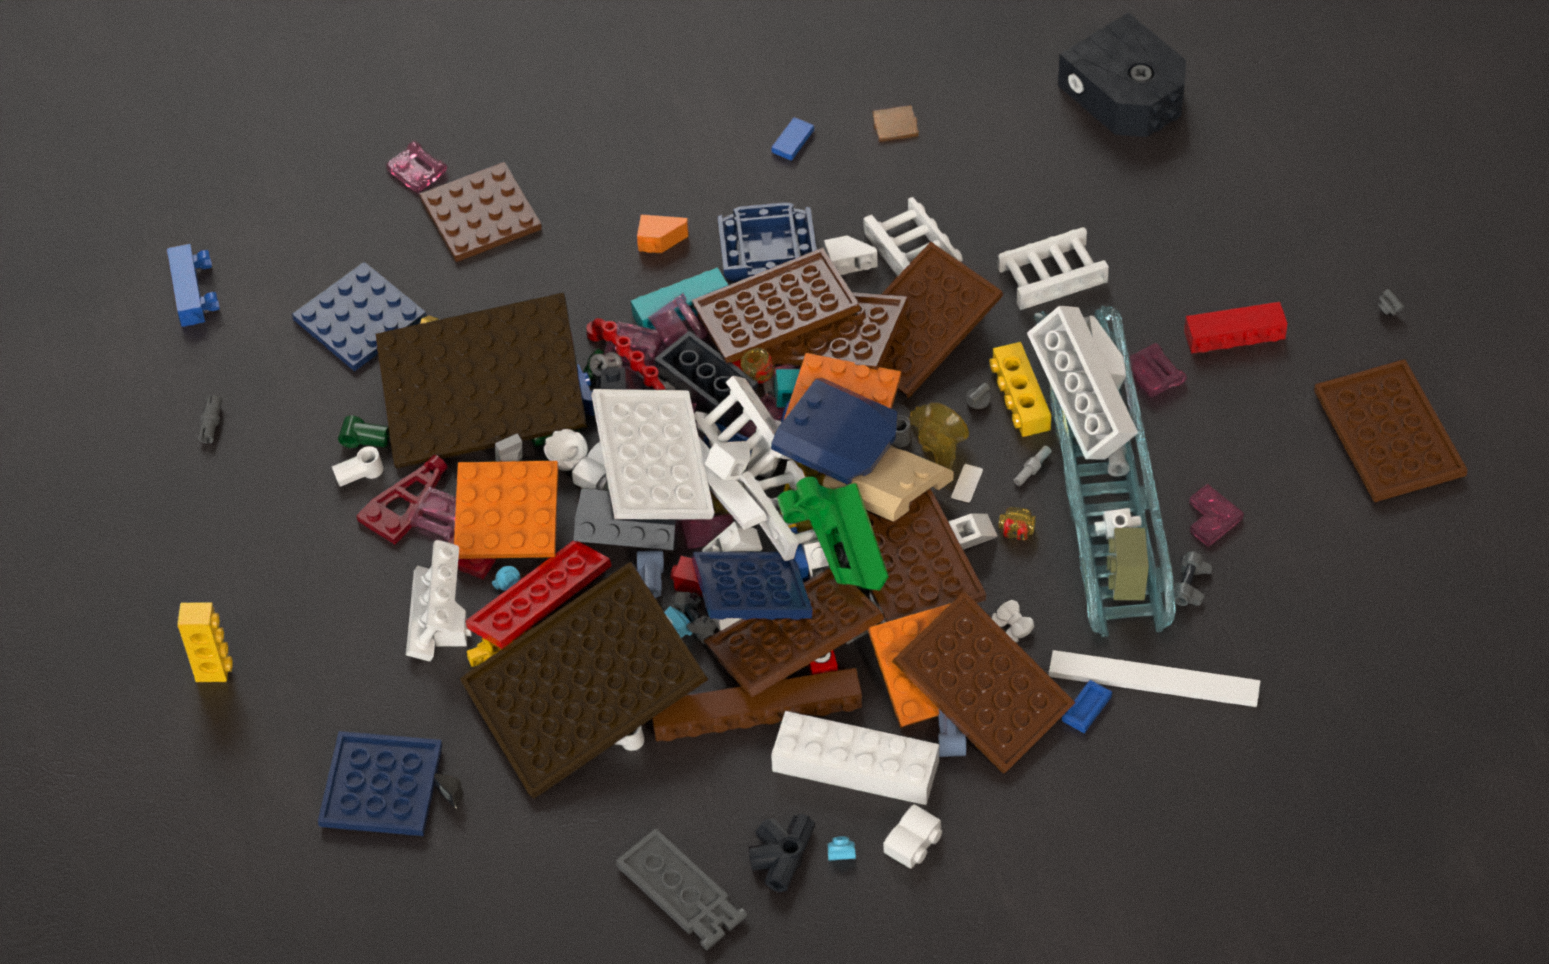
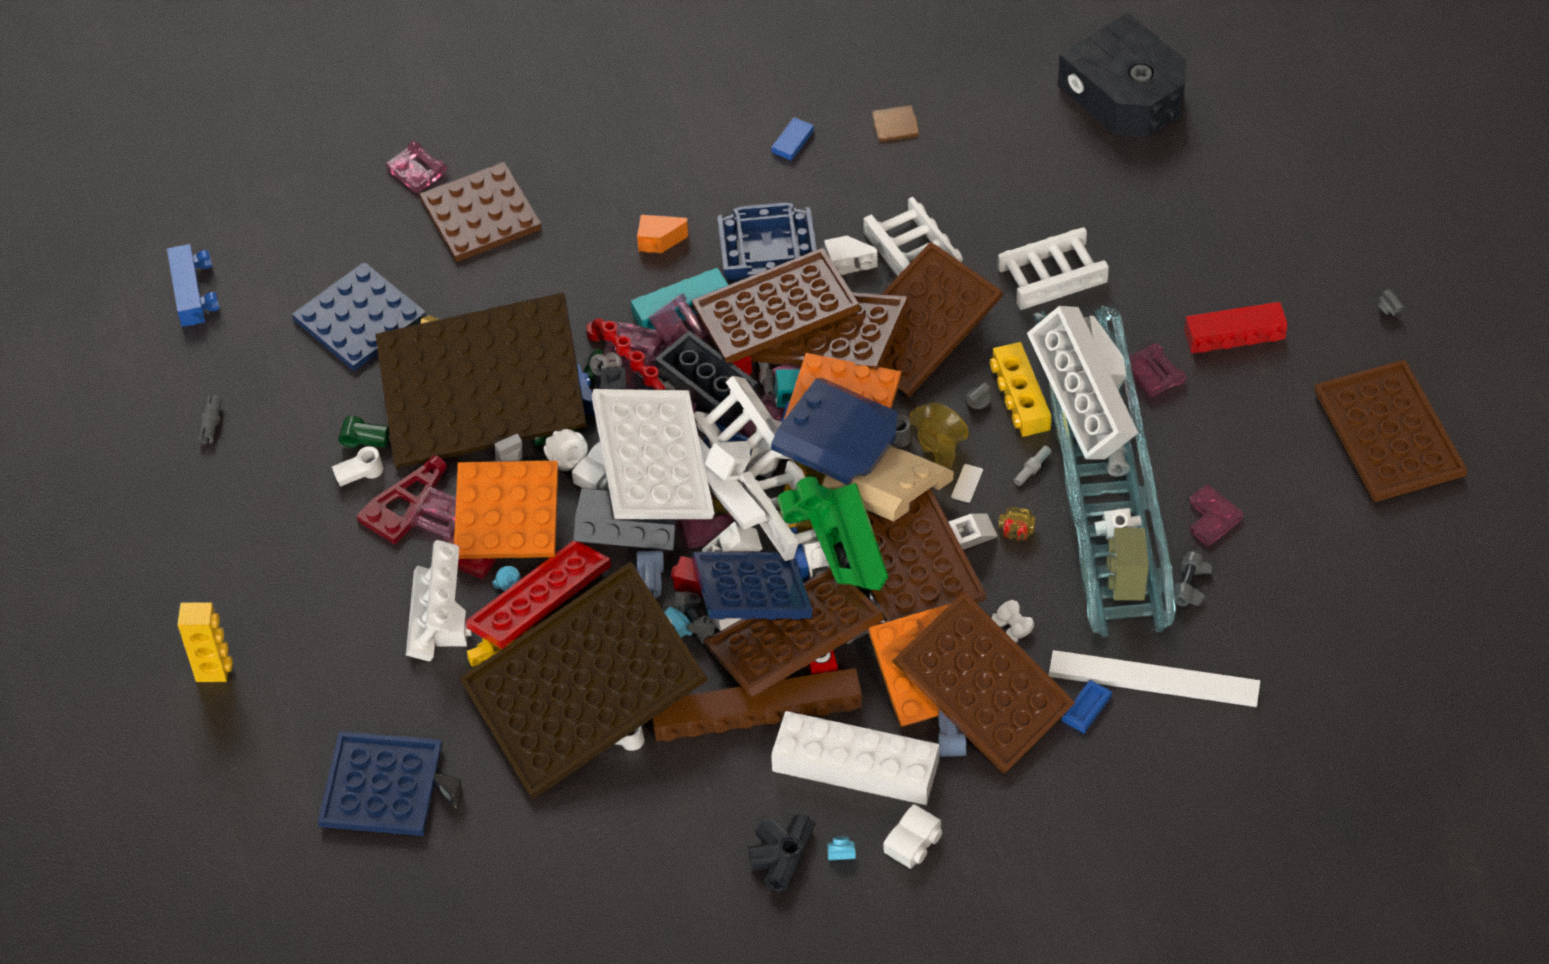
dark grey hinge [616,828,748,950] -> none
clear yellow head [741,347,775,384] -> none

